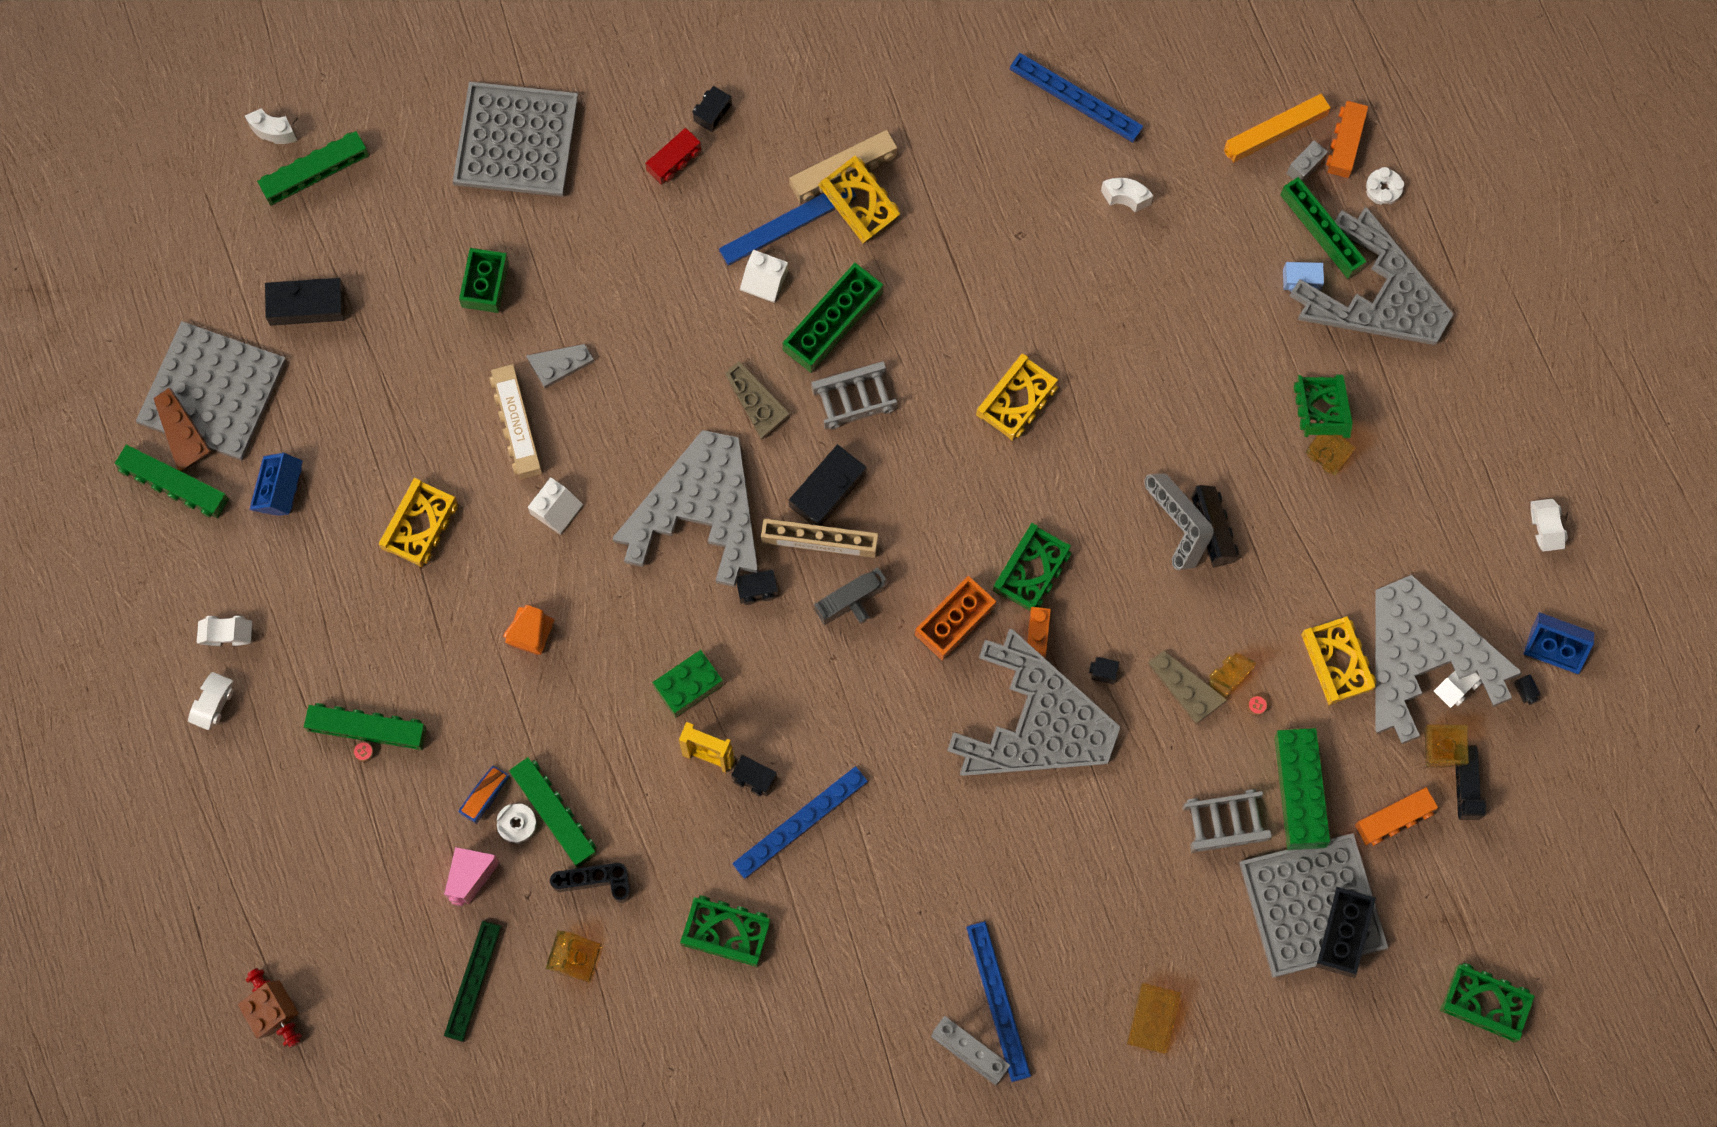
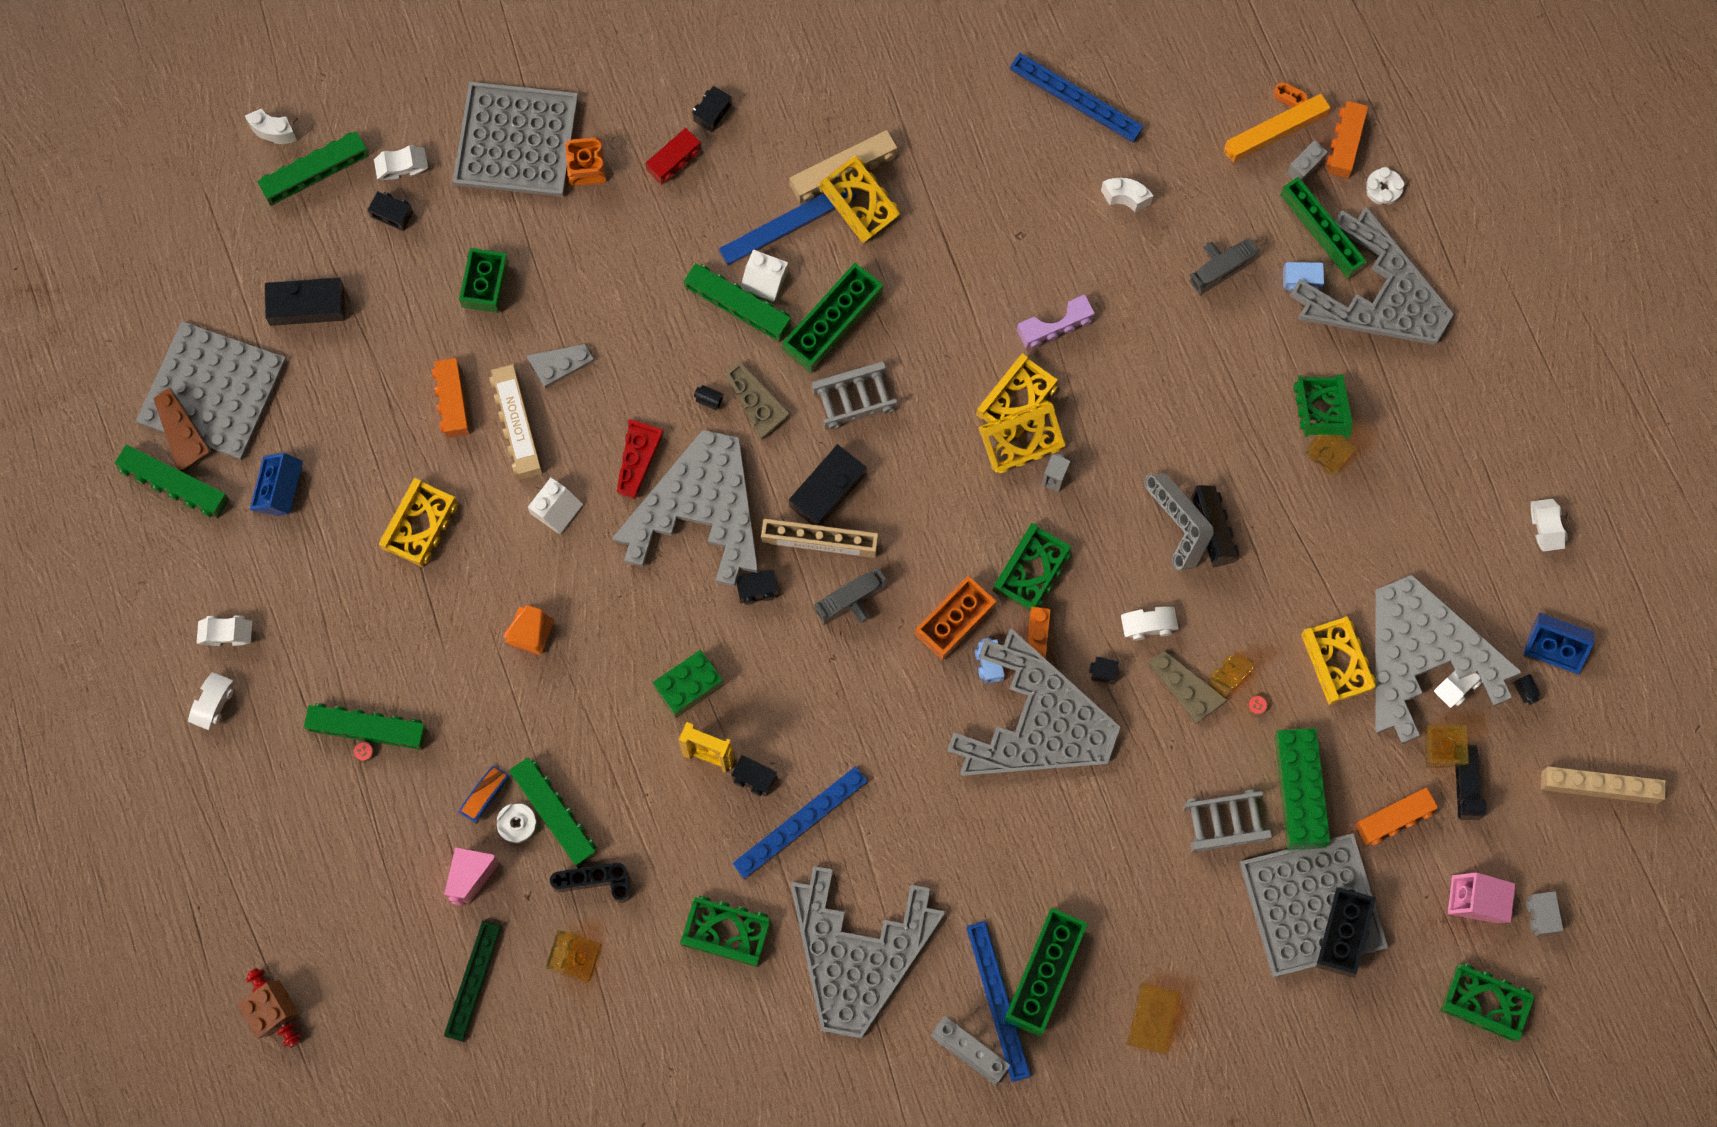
none -> black brick [367,191,413,231]
none -> white brick [374,145,428,180]
none -> orange brick [432,358,469,438]
none -> orange piece [565,137,606,186]
none -> red wing [617,419,664,499]
none -> green brick [684,263,791,342]
none -> black brick [694,385,724,411]
none -> light grey wing [791,866,945,1039]
none -> light blue brick [975,638,1004,684]
none -> yellow fence [978,401,1066,473]
none -> green brick [1003,907,1088,1037]
none -> lavender arch [1016,294,1095,349]
none -> light grey brick [1041,454,1070,492]
none -> white brick [1121,607,1179,641]
none -> dark grey piece [1189,238,1259,296]
none -> orange beam [1274,82,1308,107]
none -> bright pink slope [1448,873,1515,924]
none -> light grey brick [1526,891,1564,937]
none -> tan brick [1541,767,1665,804]

